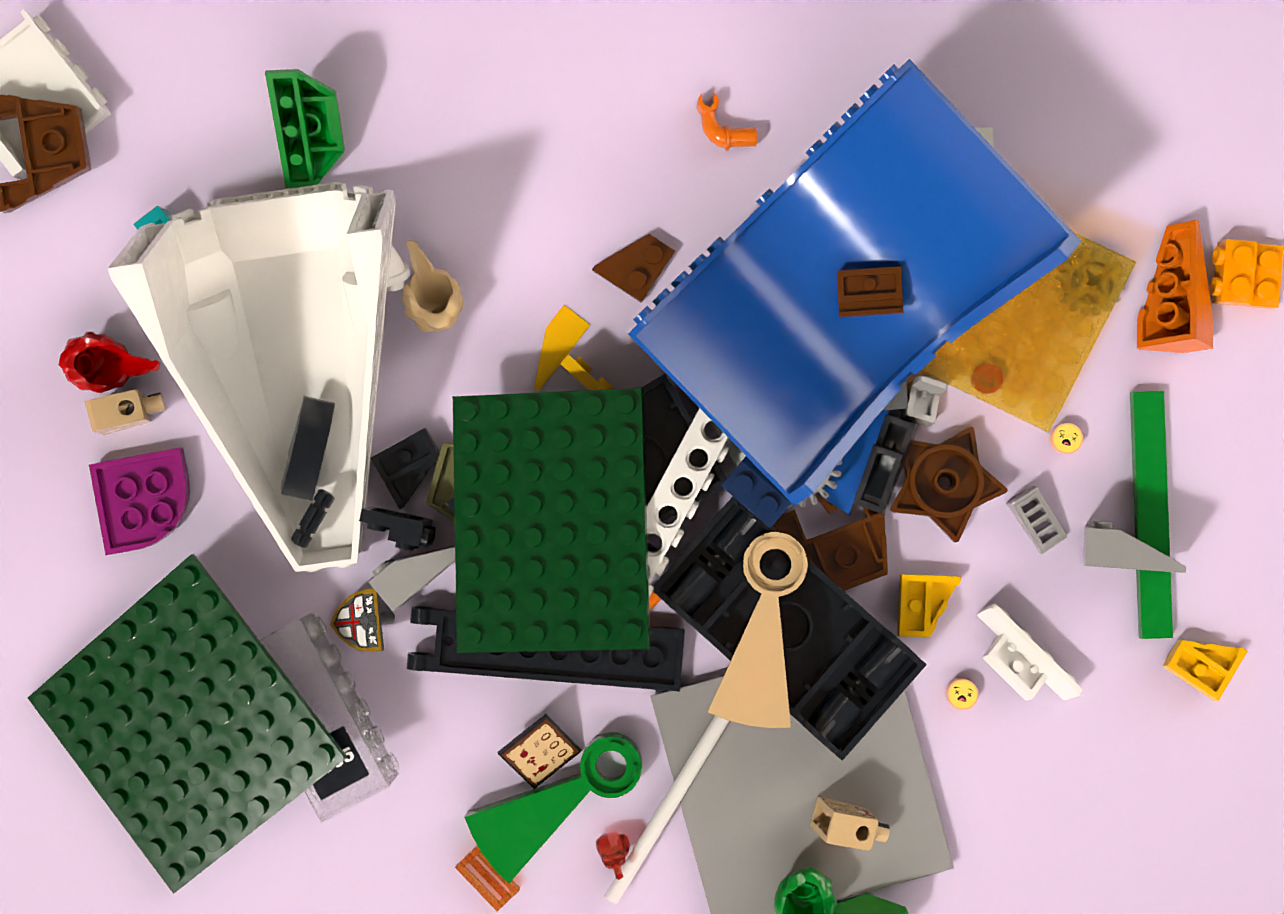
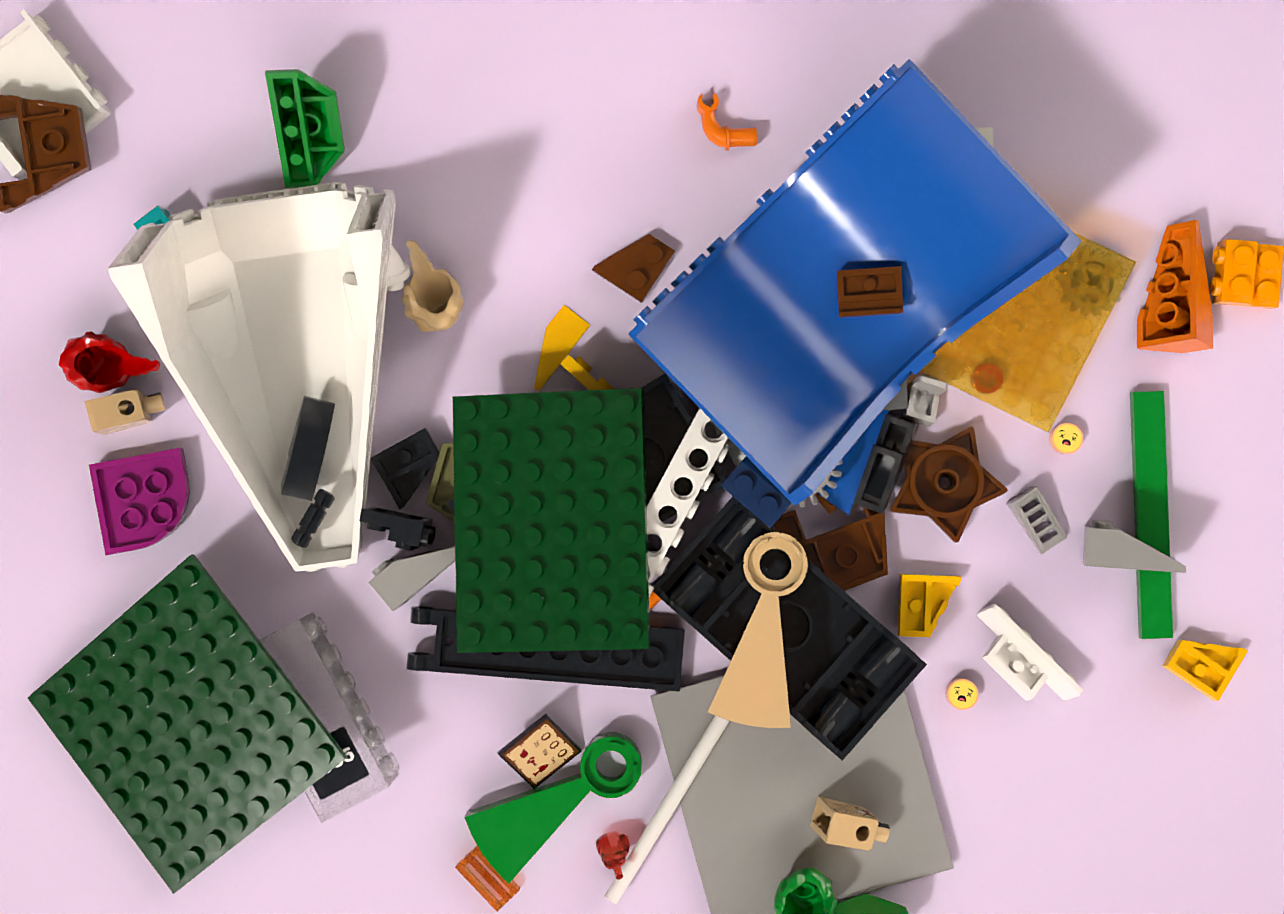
shield [329,588,395,652] -> none

